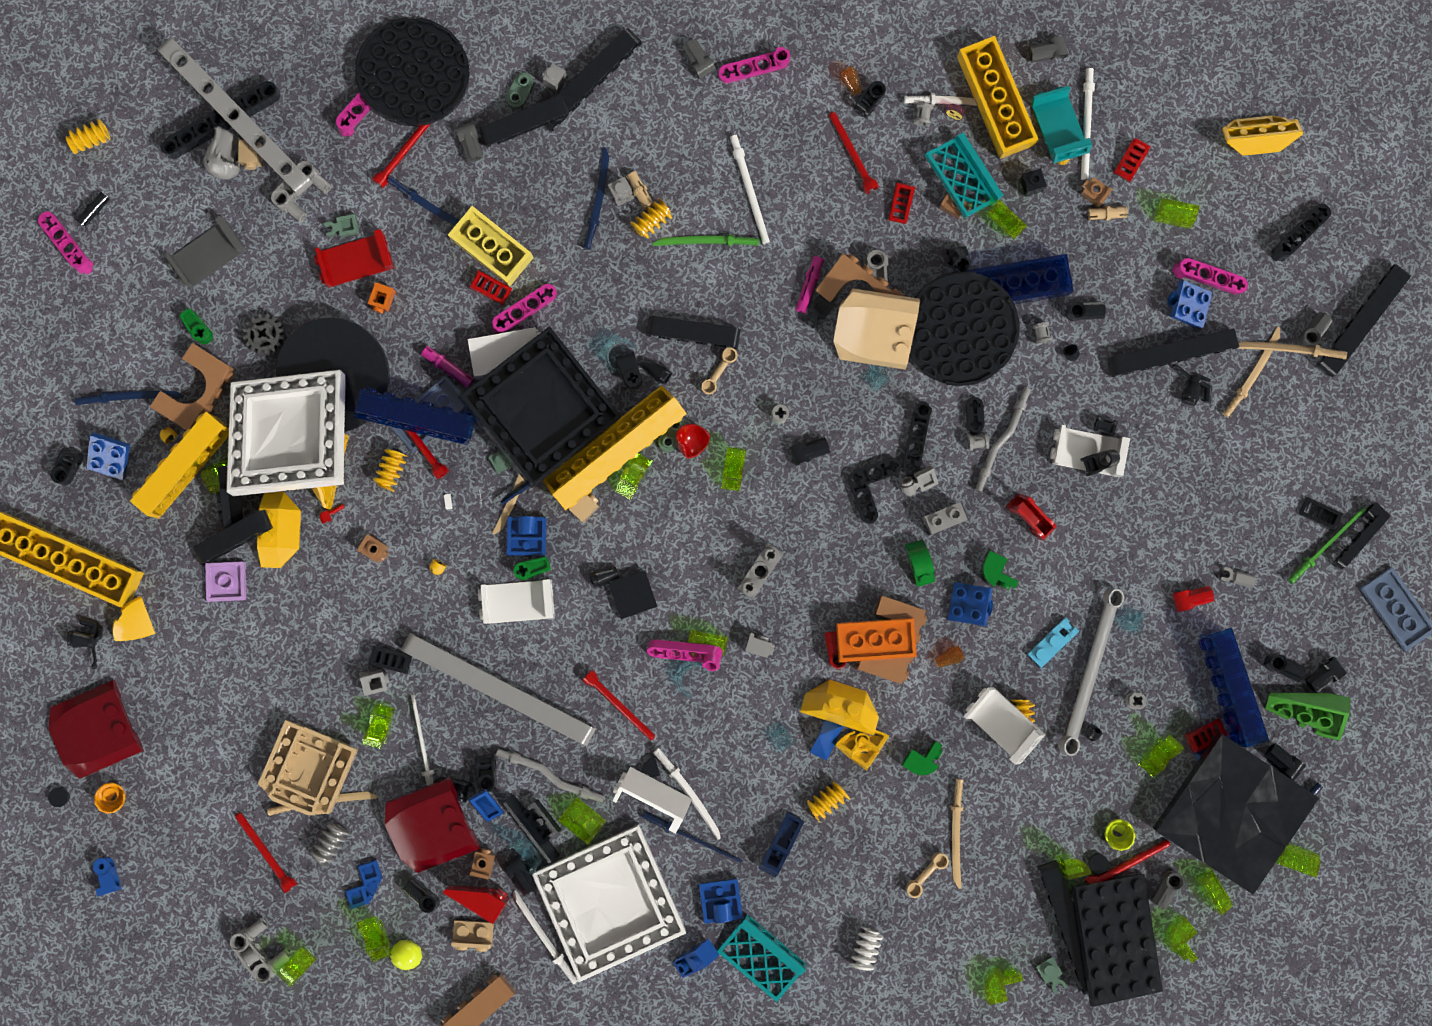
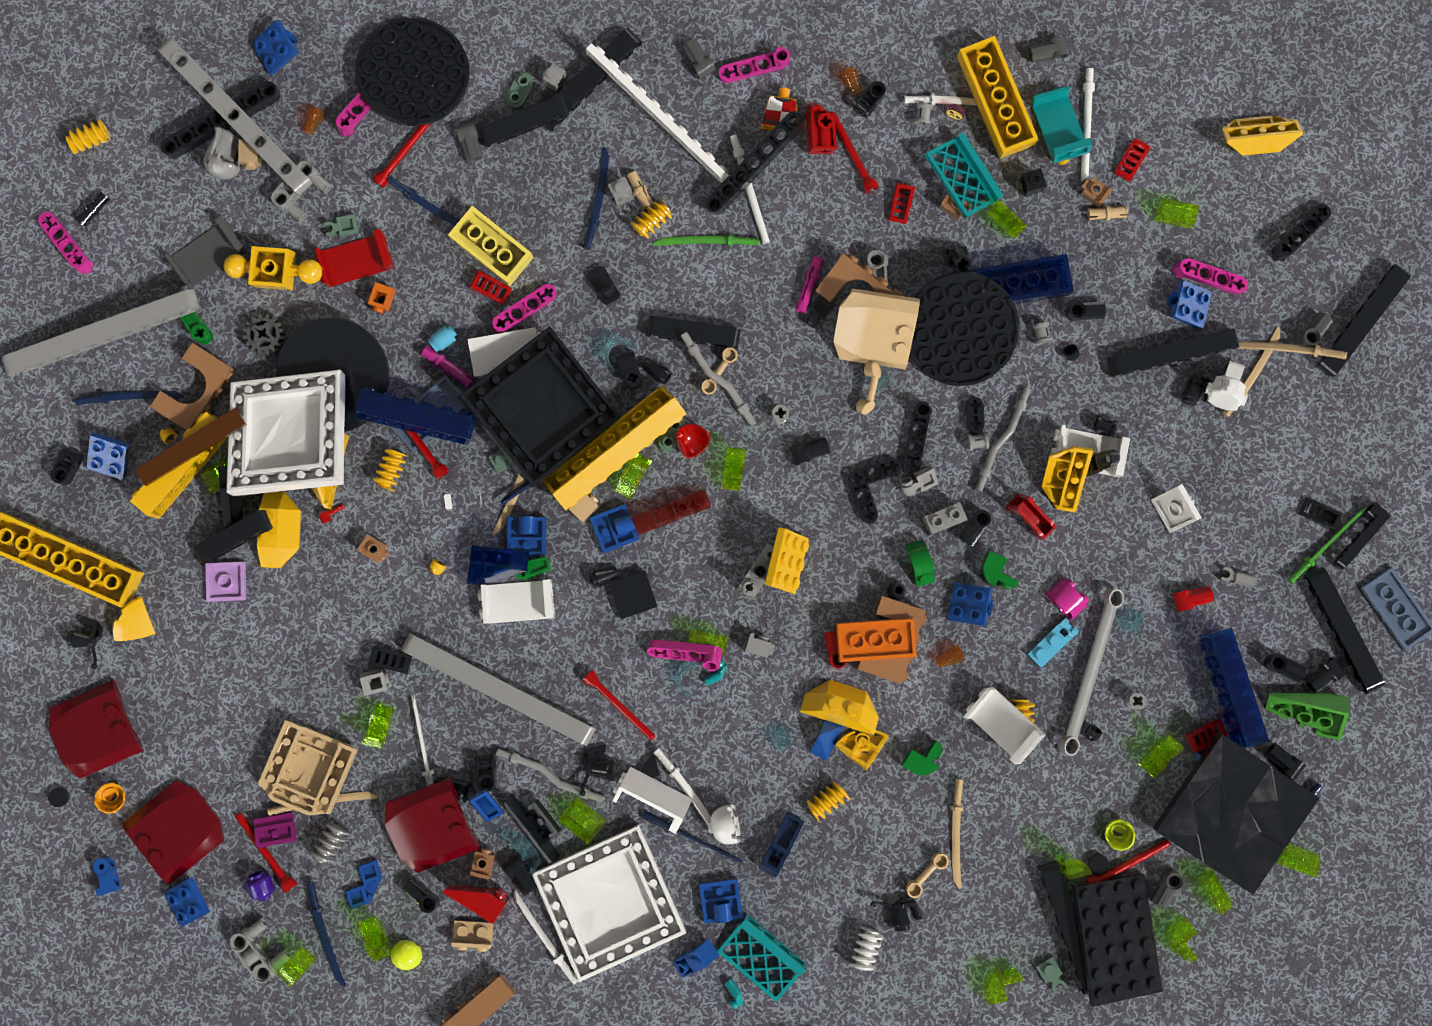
none -> light grey beam [2,289,200,377]
none -> dark red wedge [122,780,225,885]
none -> reddish brown tile [135,407,247,486]
none -> blue plate [164,877,210,928]
none -> yellow brick [223,246,322,291]
none -> dark purple head [246,870,275,902]
none -> blue plate [251,20,299,75]
none -> magenta plate [253,813,297,849]
none -> clear orange cone [302,105,325,135]
none -> dark blue sword [306,881,346,986]
none -> medium azure brick [428,325,457,352]
none -> clear blue wedge [467,545,529,585]
none -> black piece [580,744,614,796]
none -> white plate [586,43,729,183]
none -> black piece [588,266,620,305]
none -> blue plate [590,504,639,554]
none -> clear red slope [632,489,711,535]
none -> light grey bar [681,332,757,427]
none -> teal arm [704,659,727,686]
none -> black beam [706,111,804,215]
none -> white cylinder [708,804,740,844]
none -> teal arm [724,979,743,1009]
none -> torso [761,87,797,130]
none -> yellow plate [765,527,809,594]
none -> red piece [805,102,837,154]
none -> tan bar [856,361,881,415]
none -> black piece [870,896,923,932]
none -> black cone [887,581,906,601]
none -> black piece [958,510,991,547]
none -> yellow wedge [1041,446,1093,512]
none -> dark pink cylinder [1045,578,1089,622]
none -> white tile [1151,484,1201,533]
none -> white piece [1205,361,1248,411]
none -> black beam [1304,567,1385,694]

